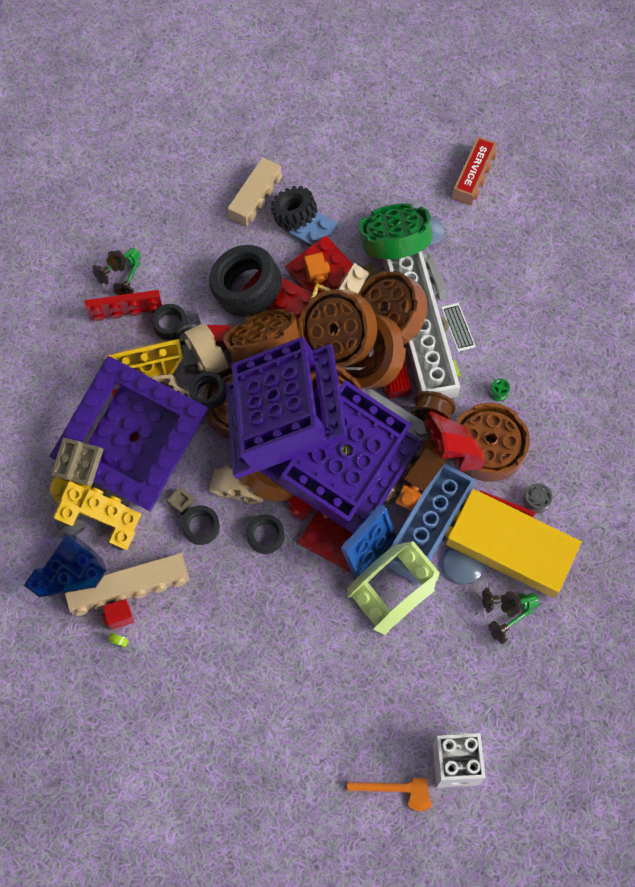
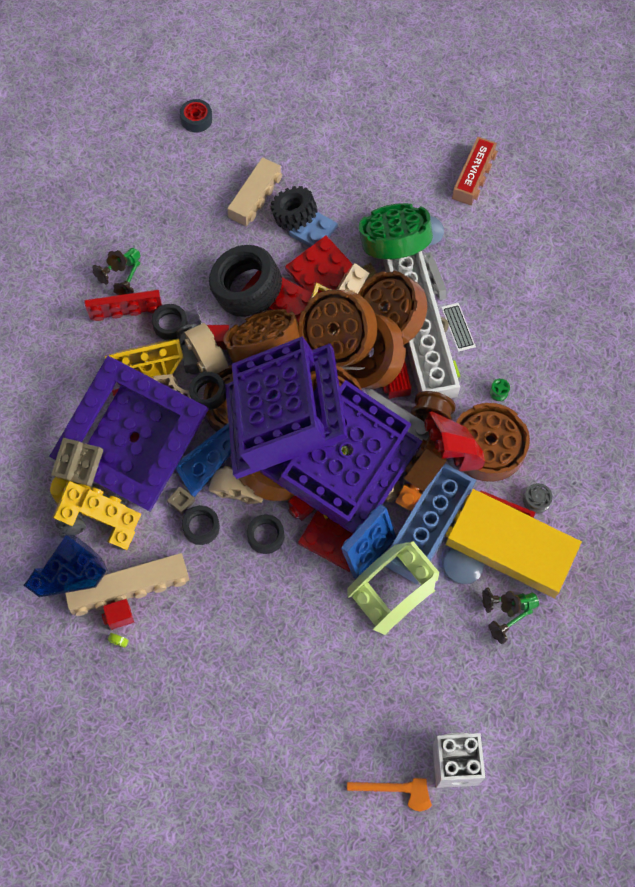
orange brick [304,253,330,284] -> none
none -> blue wing [175,423,231,497]
none -> black wheel [180,99,212,133]

